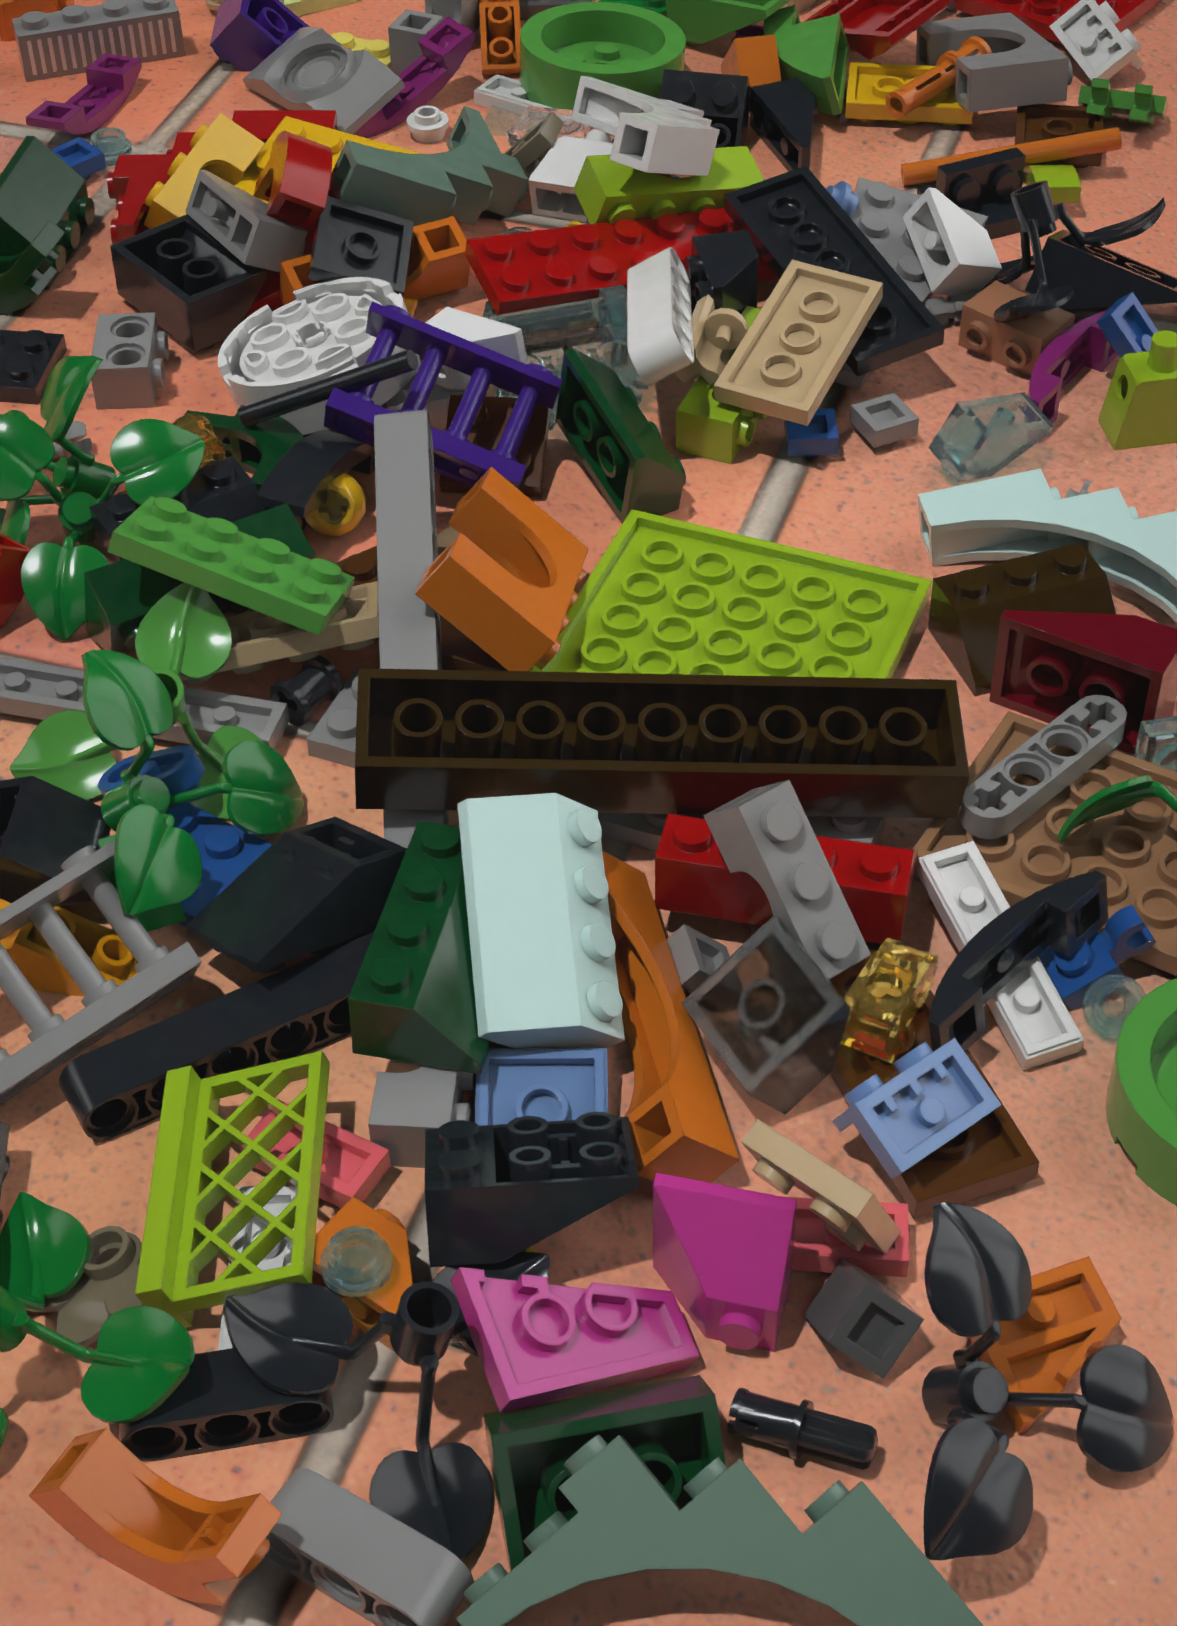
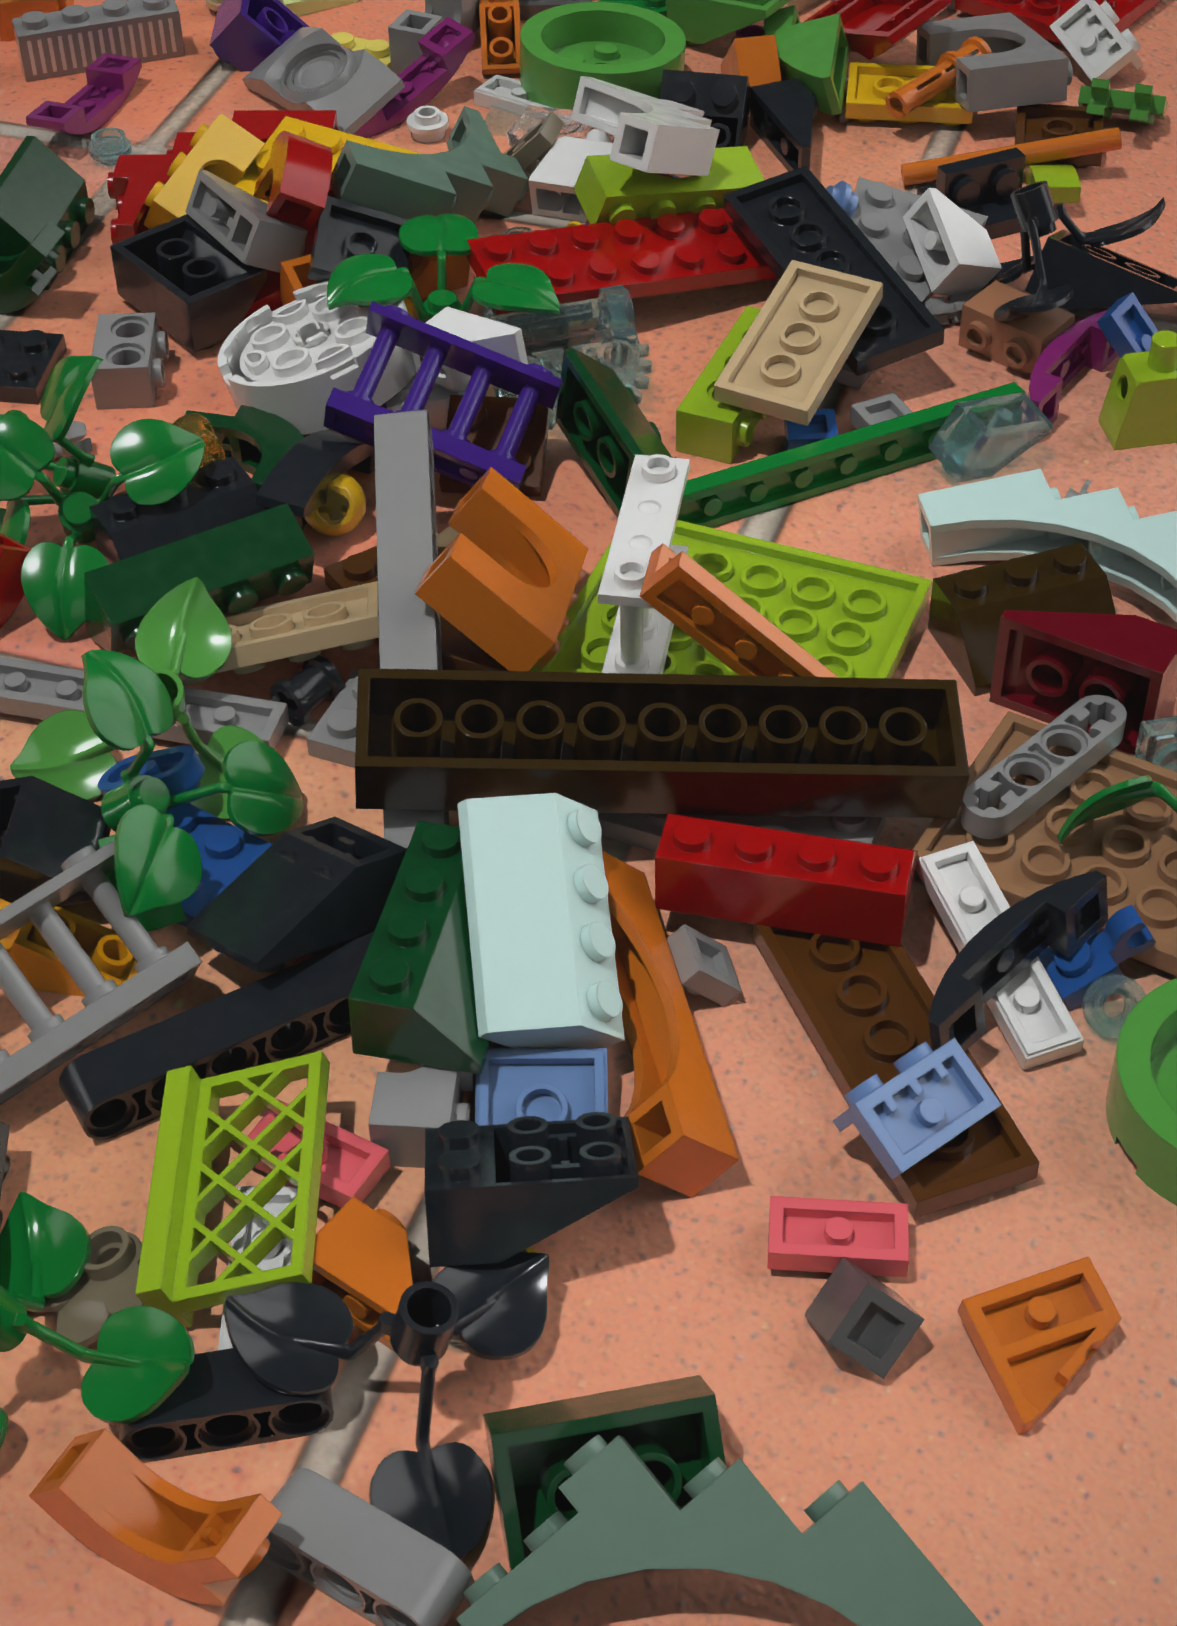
blue plate [50,137,106,180] -> none
bright green plate [107,496,355,636] -> none
black bar [239,349,418,427] -> none
clear light blue plate [320,1226,393,1297] -> none
dark pink wing [450,1267,700,1413] -> none
white beam [627,246,694,386] -> none
dark pink slope [653,1172,797,1352] -> none
tan hips [674,294,748,386] -> none
clear smoke slope [682,915,851,1115] -> none
black slope [684,230,759,314] -> none
light grey arch [703,780,871,987] -> none
black axle [727,1387,878,1470] -> none
tan plate [741,1119,901,1254] -> none
clear yellow leg [838,938,938,1064] -> none
black plant [922,1202,1173,1560] -> none
none -> green plant [327,213,560,323]
none -> white fence [598,454,690,674]
none -> orange fence [639,543,839,678]
none -> green plate [677,382,1026,528]

